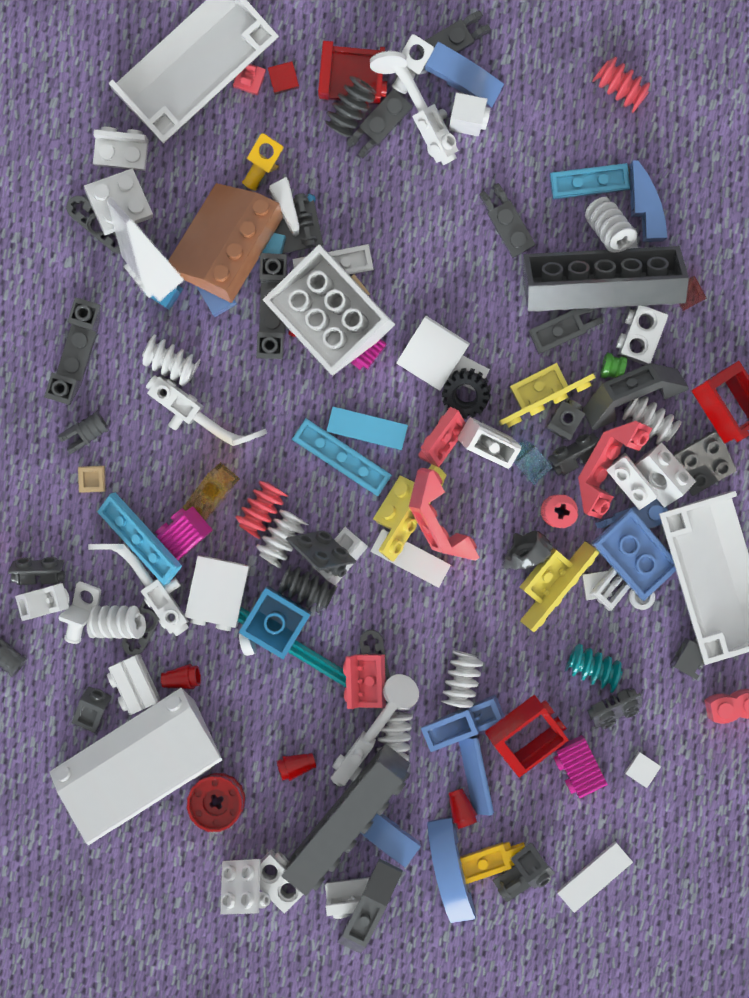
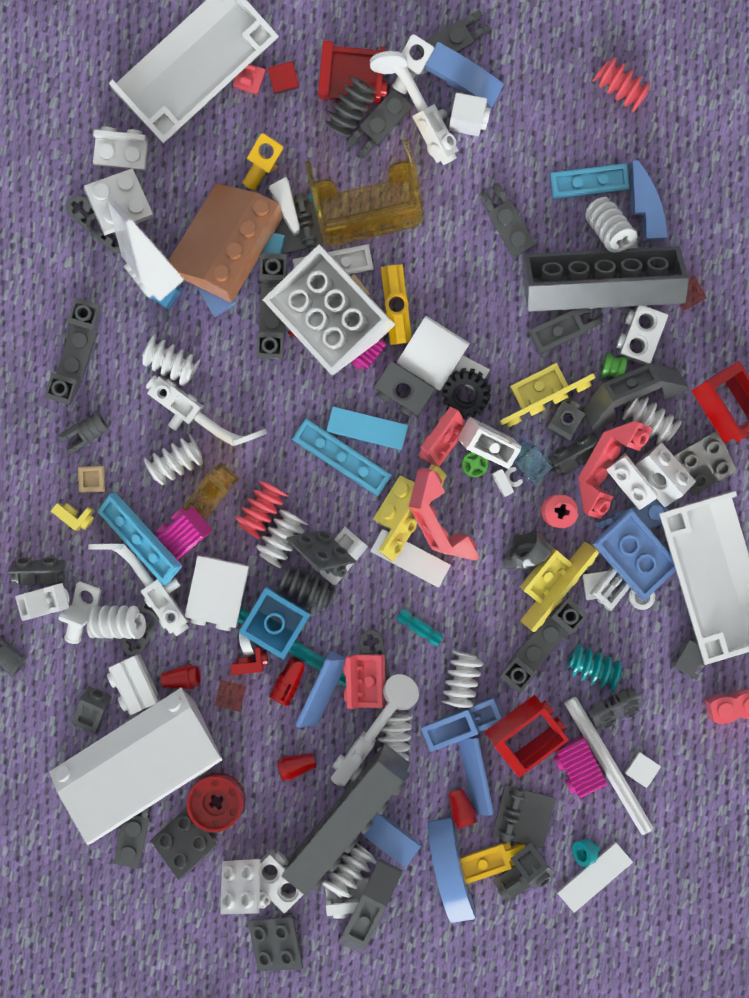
none -> light yellow bracket [51,503,95,531]
none -> dark grey hinge [113,806,151,869]
none -> white piece [143,434,203,485]
none -> dark grey hinge [150,807,218,880]
none -> clear red tile [215,680,247,712]
none -> red bracket [230,645,268,675]
none -> dark grey hinge [248,913,304,971]
none -> red hinge [269,656,305,706]
none -> medium blue slope [296,651,346,728]
none -> clear yellow windscreen [305,138,424,246]
none -> white piece [322,843,377,900]
none -> dark grey brick [374,361,435,418]
none -> yellow piece [380,264,412,345]
none -> teal axle [396,608,444,646]
none -> bright green wheel [461,452,488,477]
none -> white tile [491,467,523,497]
none -> dark grey hinge [492,785,556,848]
none -> dark grey slope [500,597,588,694]
none -> white axle [565,697,653,835]
none -> teal tile [572,838,600,867]

